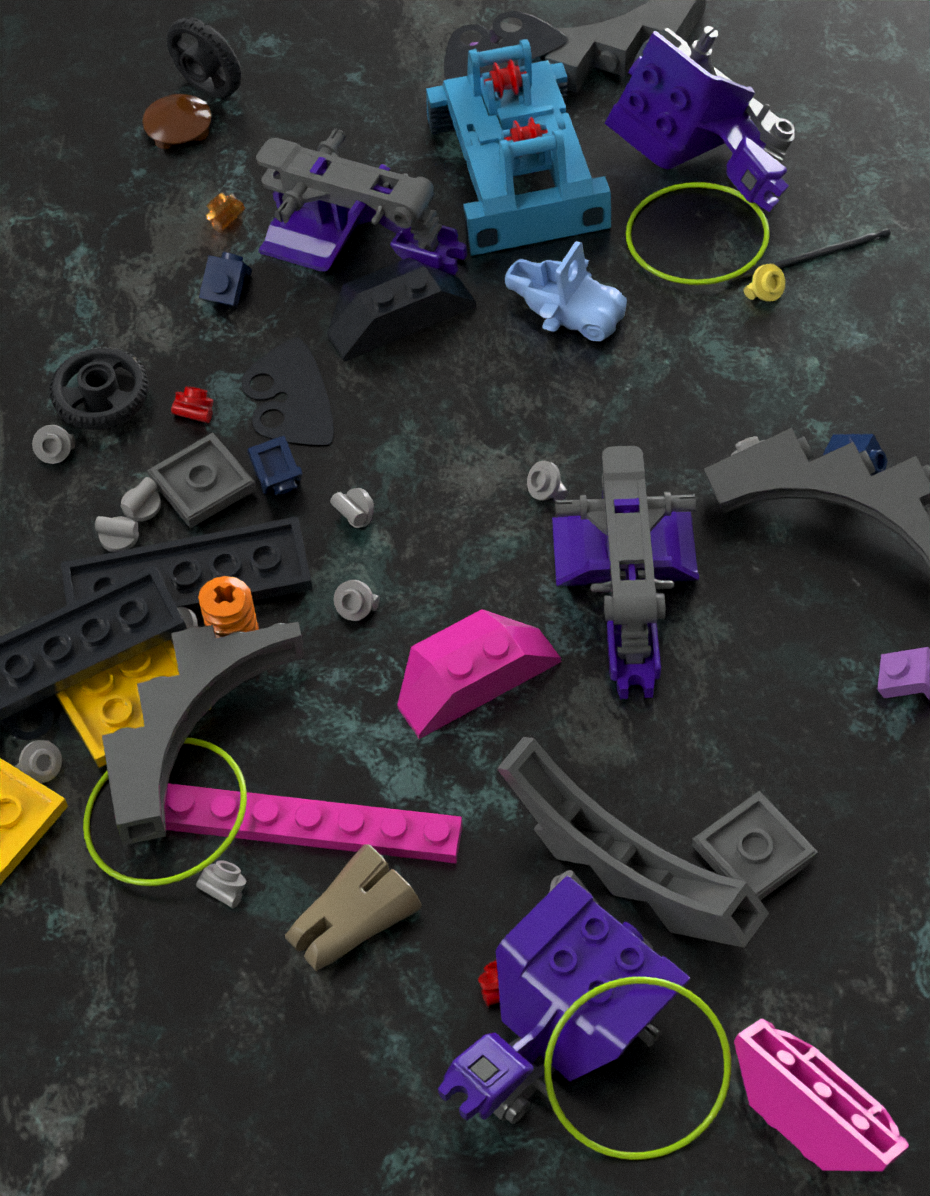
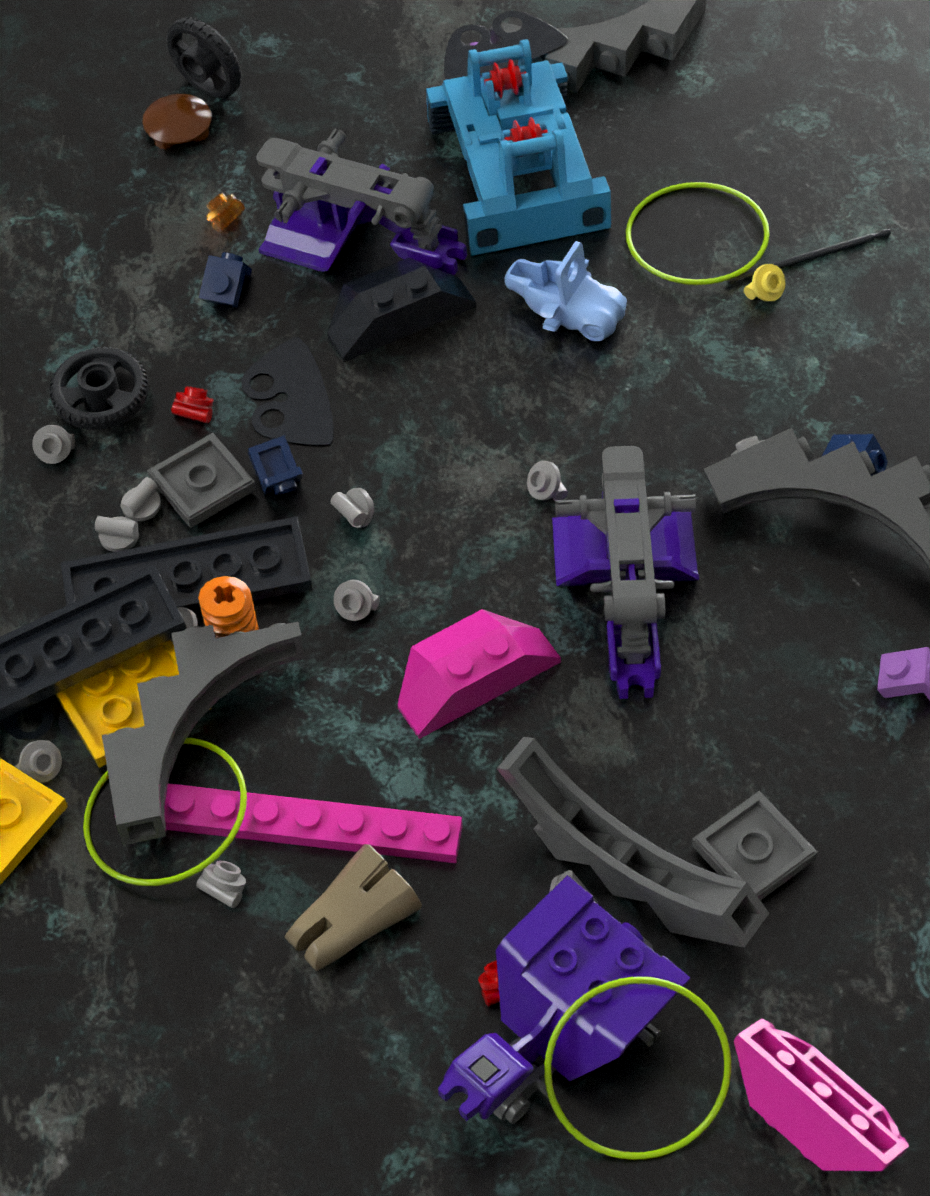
dark purple piece [604,26,795,212] -> none

